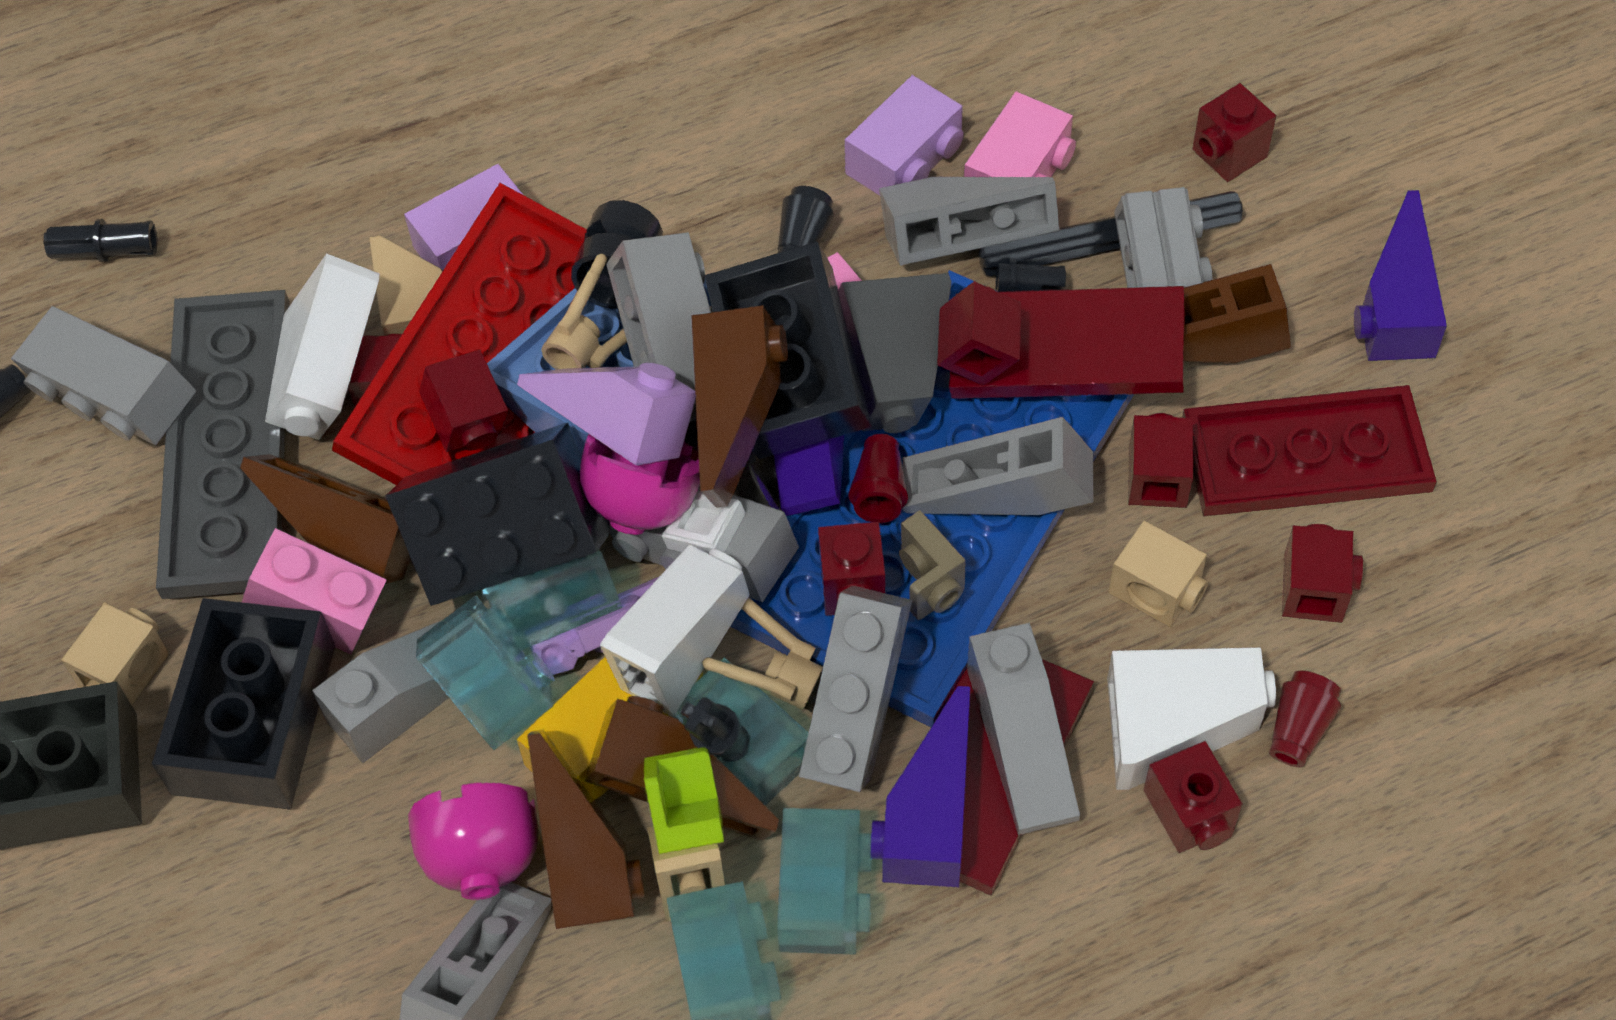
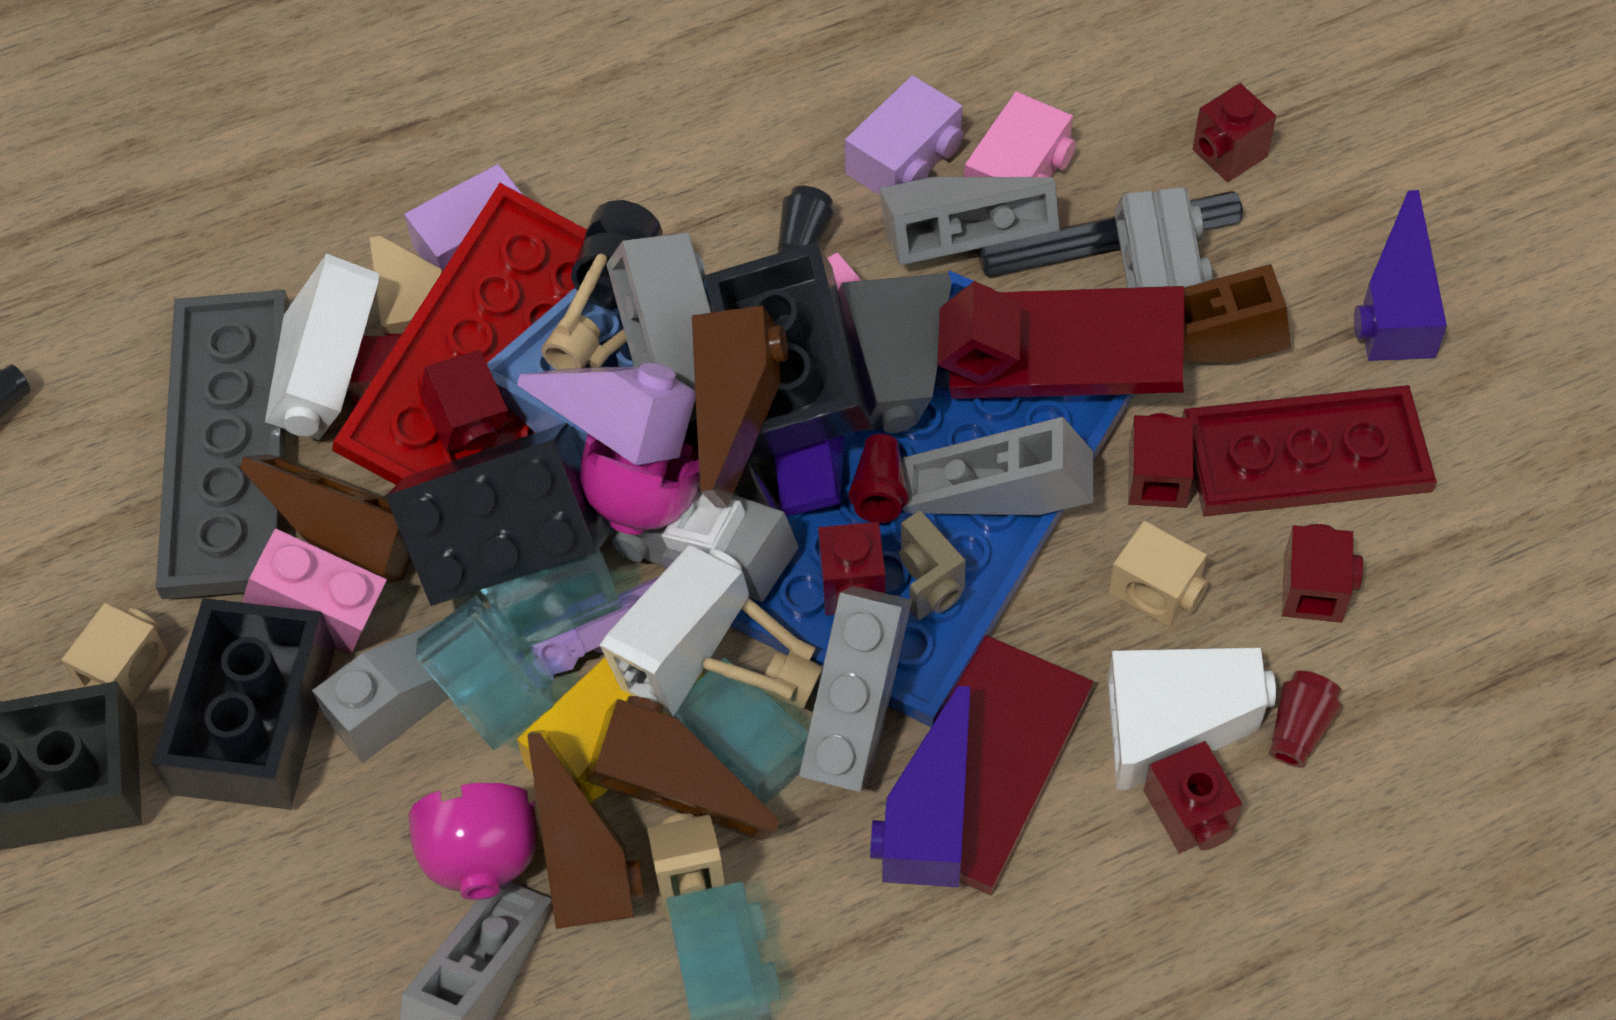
light grey brick [11,306,196,445] -> none
black axle [43,219,158,262] -> none
lime panel [644,747,724,854] -> none
black axle [681,697,751,763] -> none
clear light blue brick [777,808,872,955] -> none
light grey slope [967,623,1080,835] -> none
black pin [995,258,1066,292] -> none

